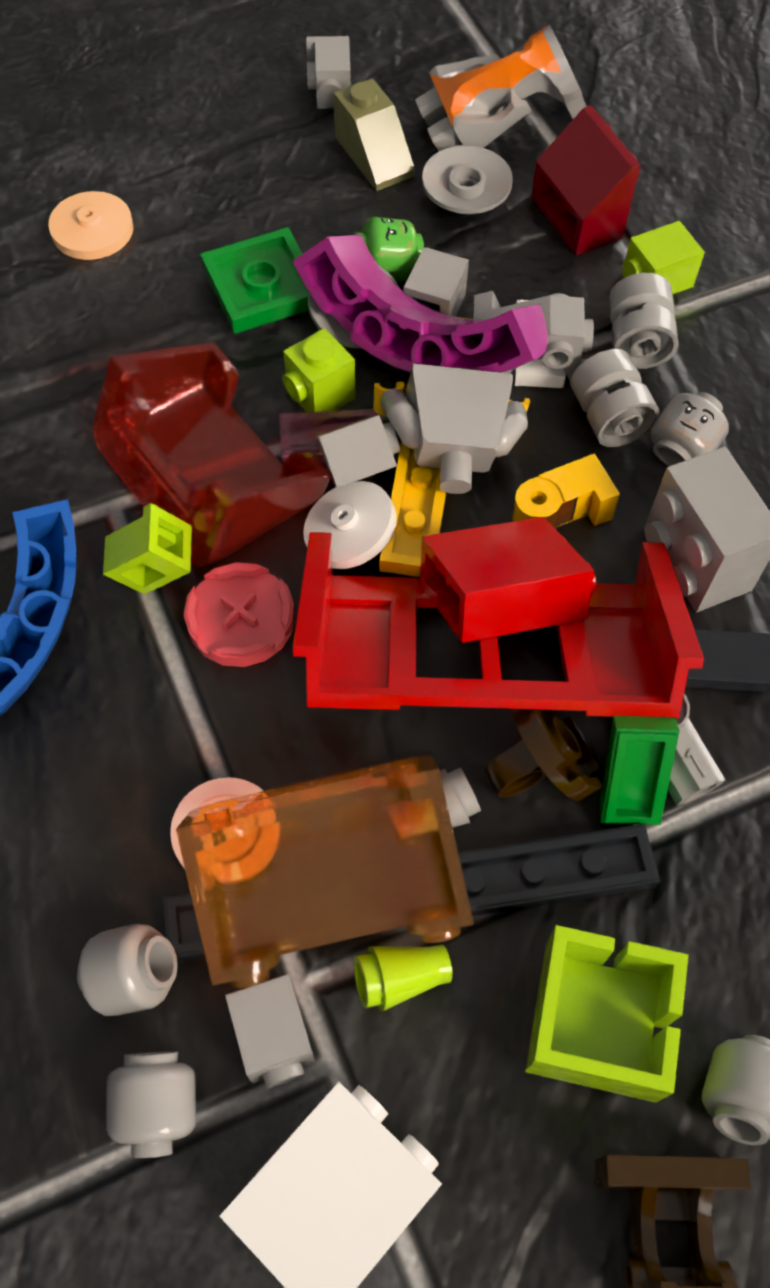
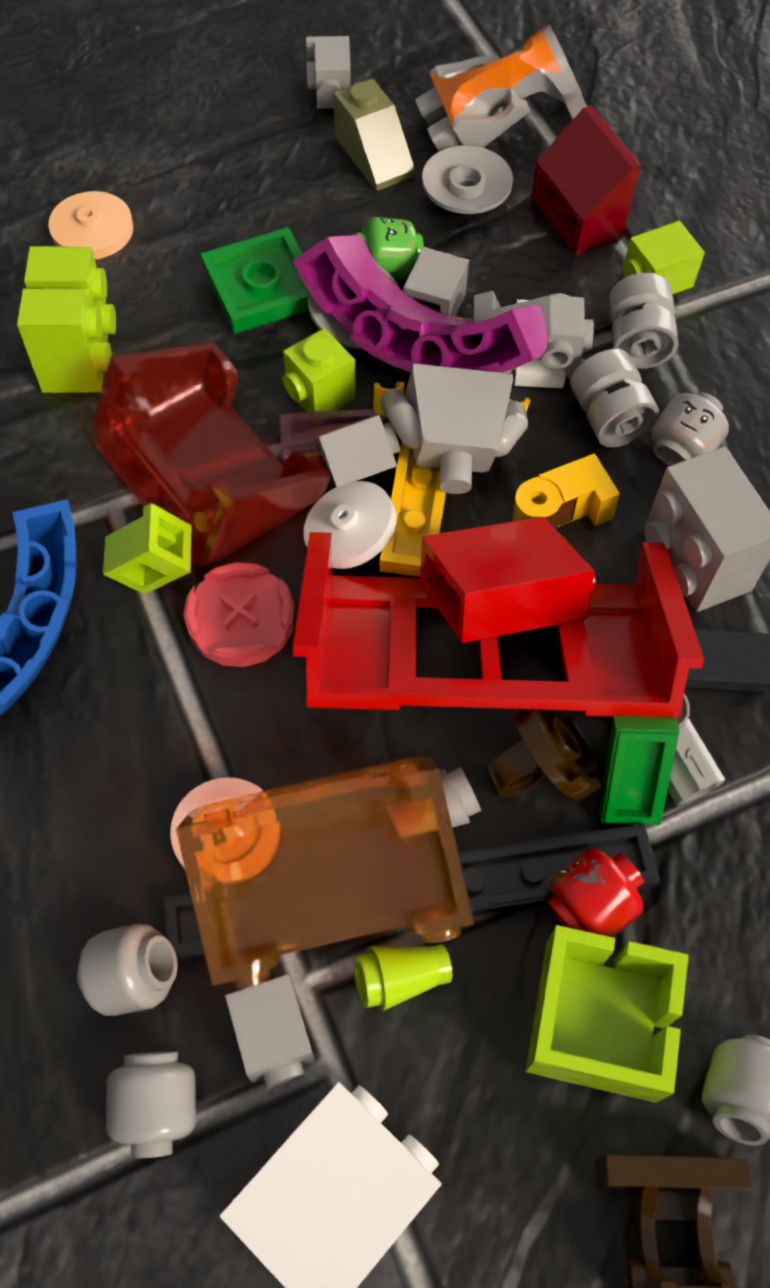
none -> lime piece [17,246,116,393]
none -> red head [547,848,644,938]

